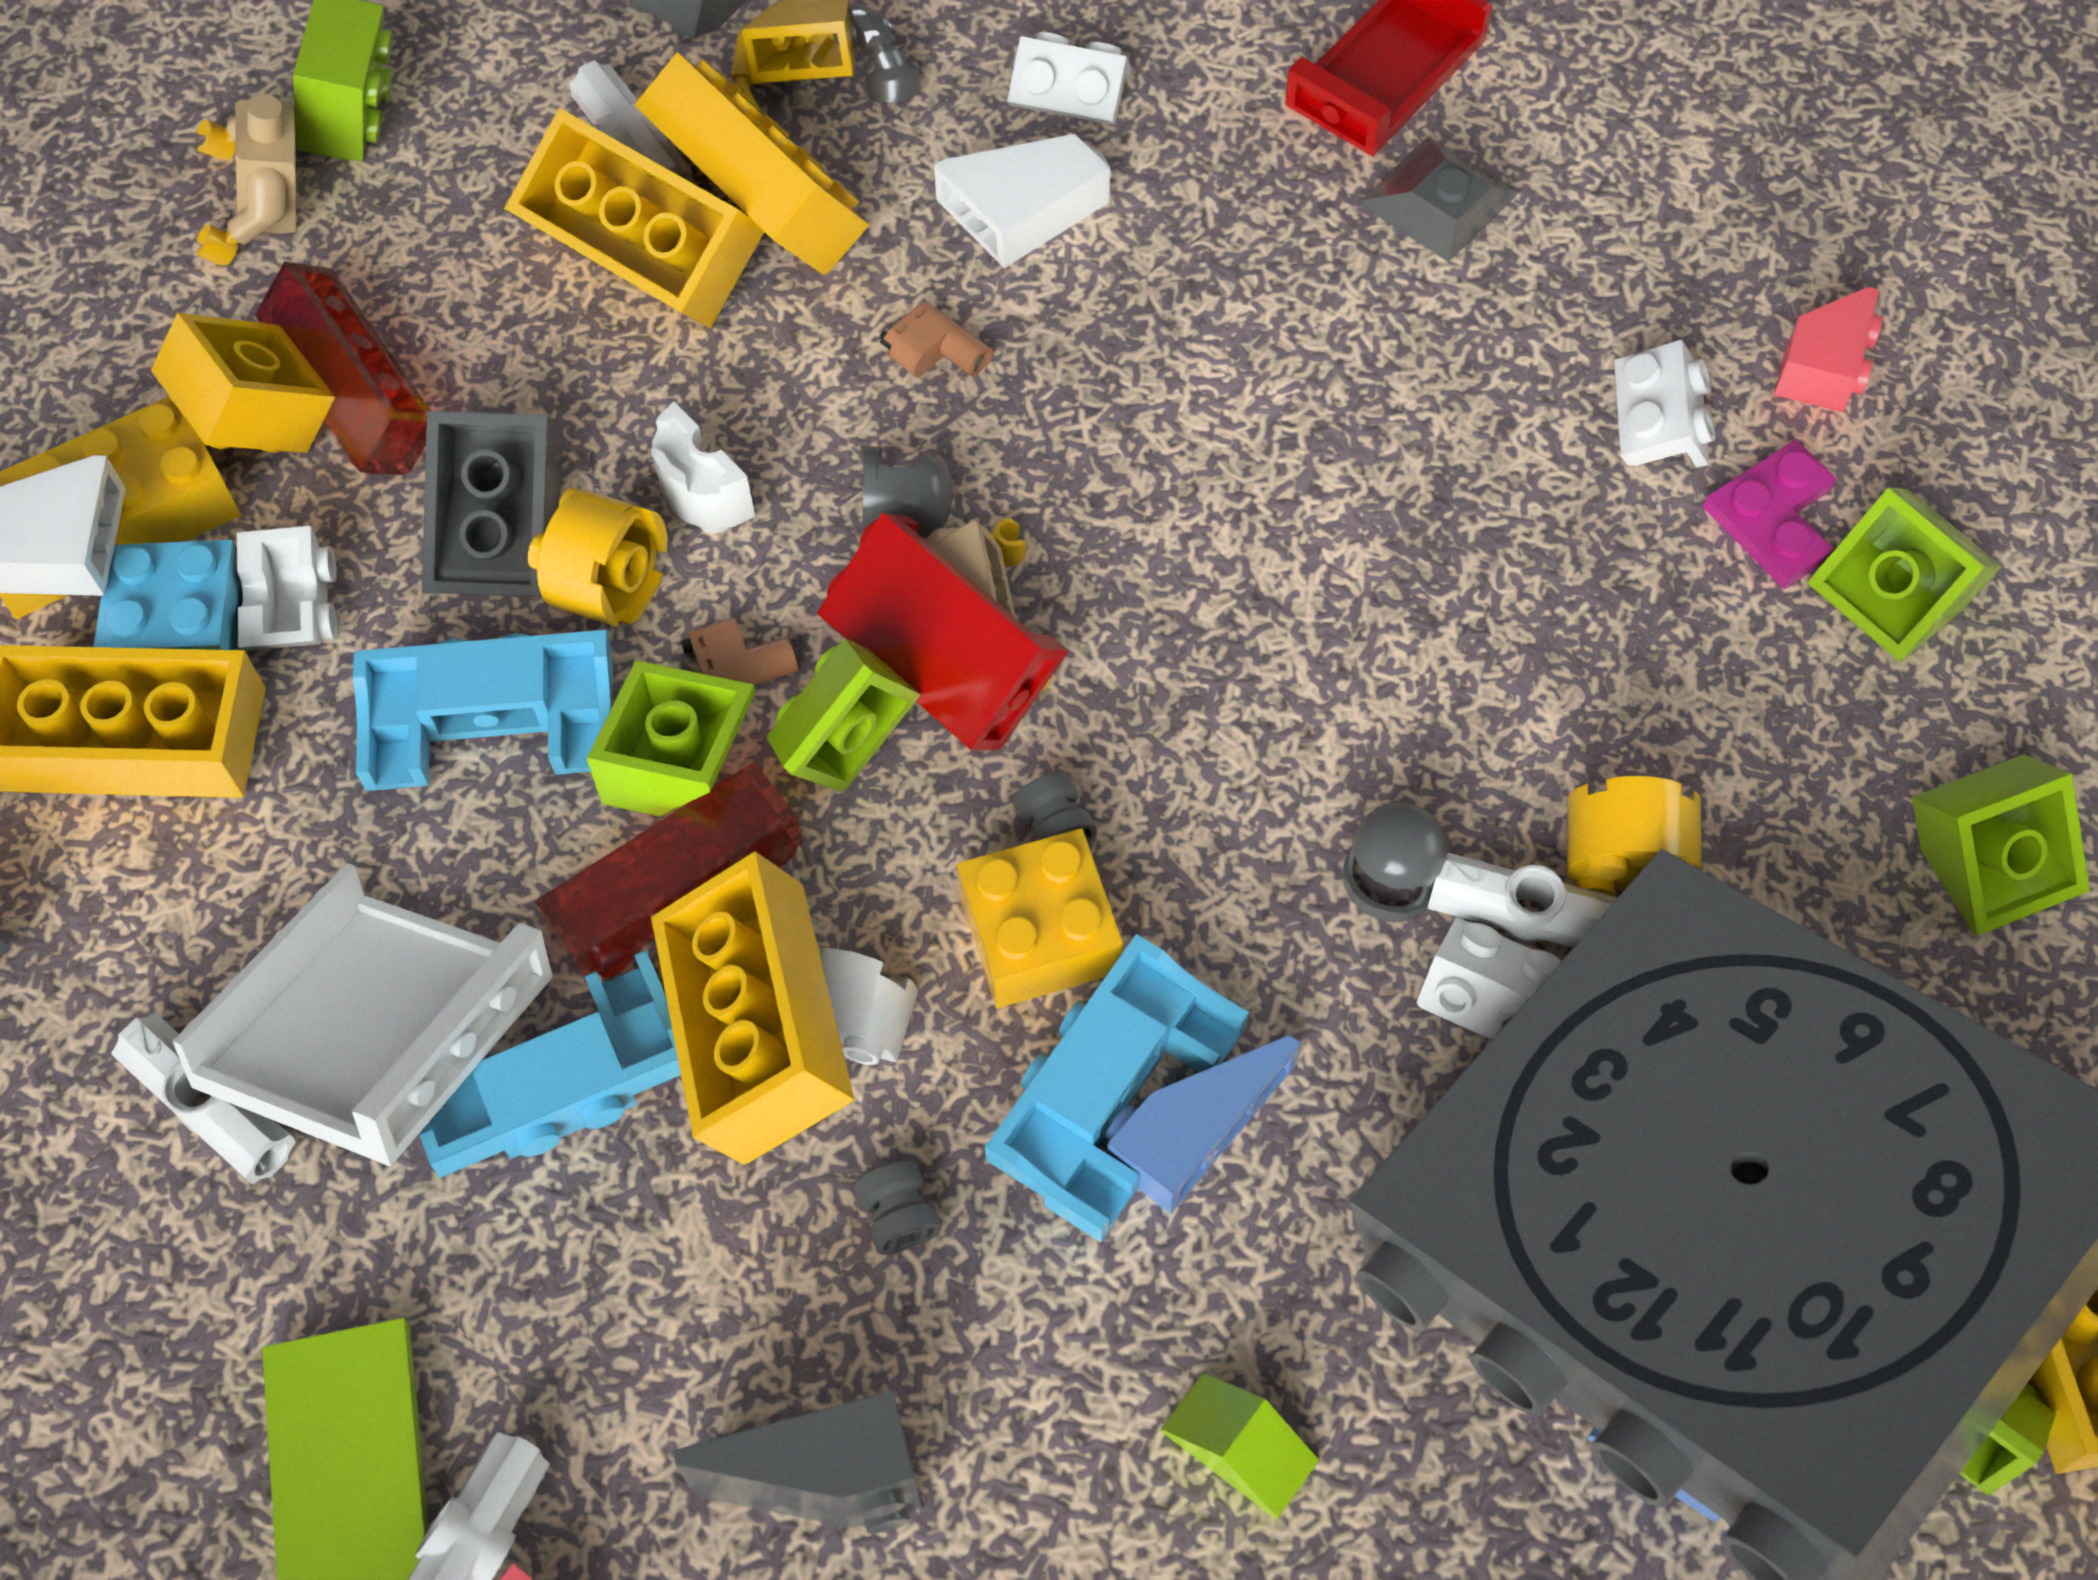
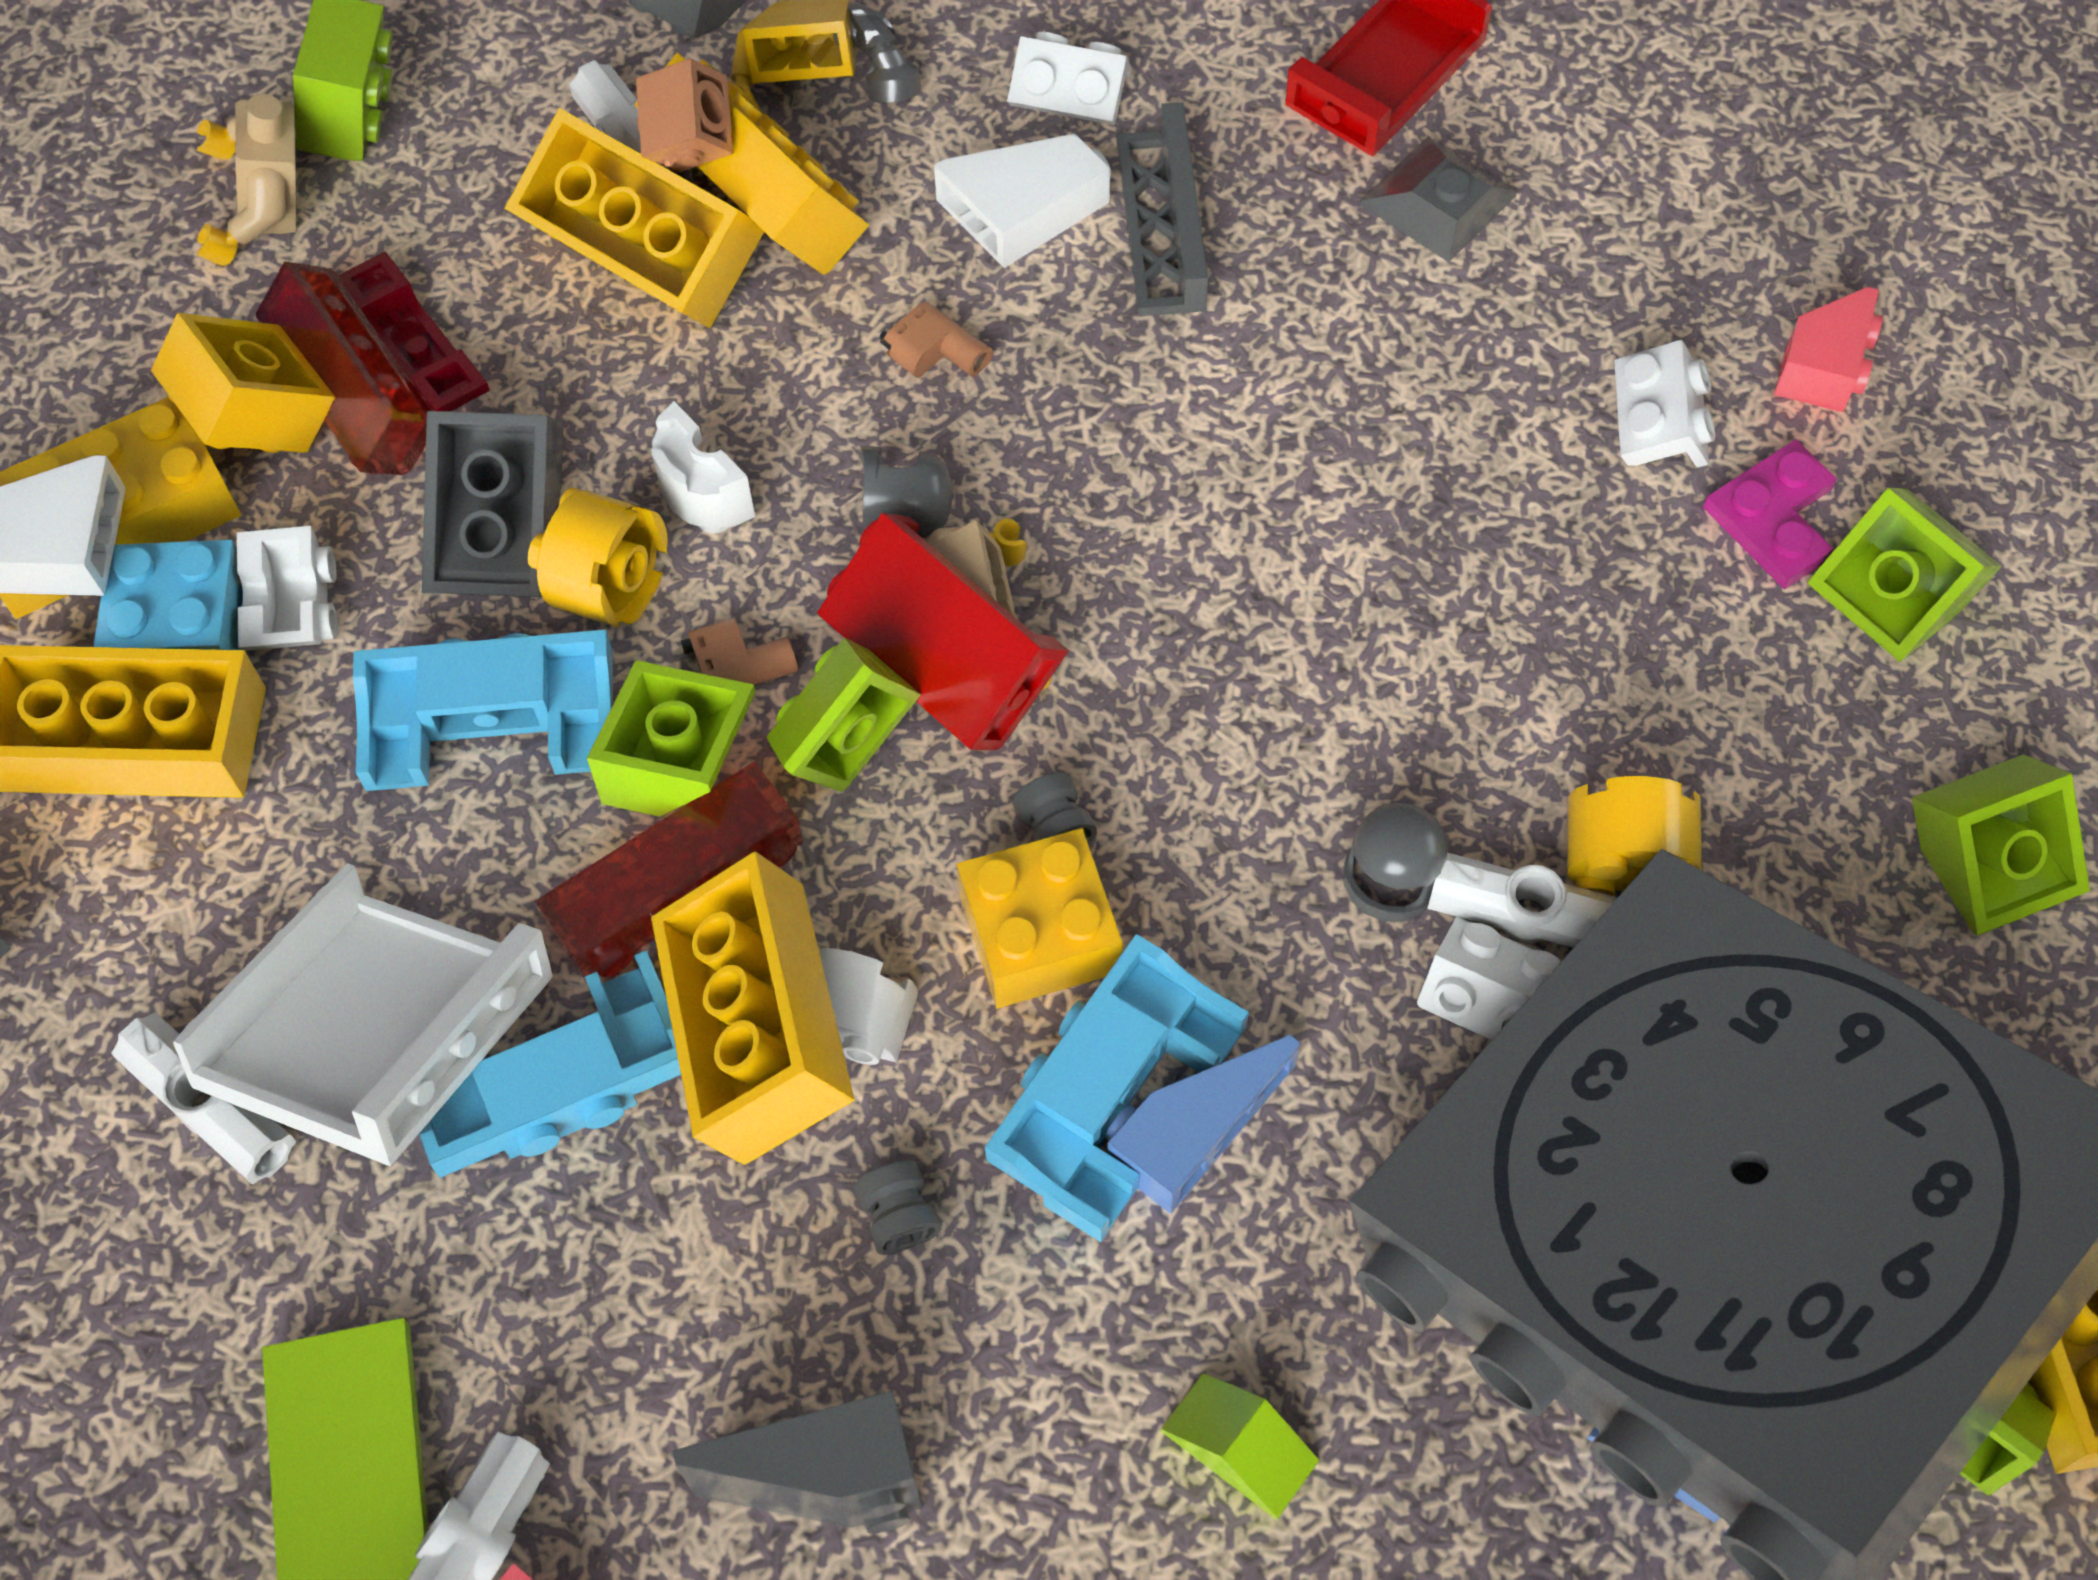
none -> dark red slope [335,251,490,412]
none -> nougat head [636,58,733,172]
none -> dark grey fence [1116,102,1208,316]

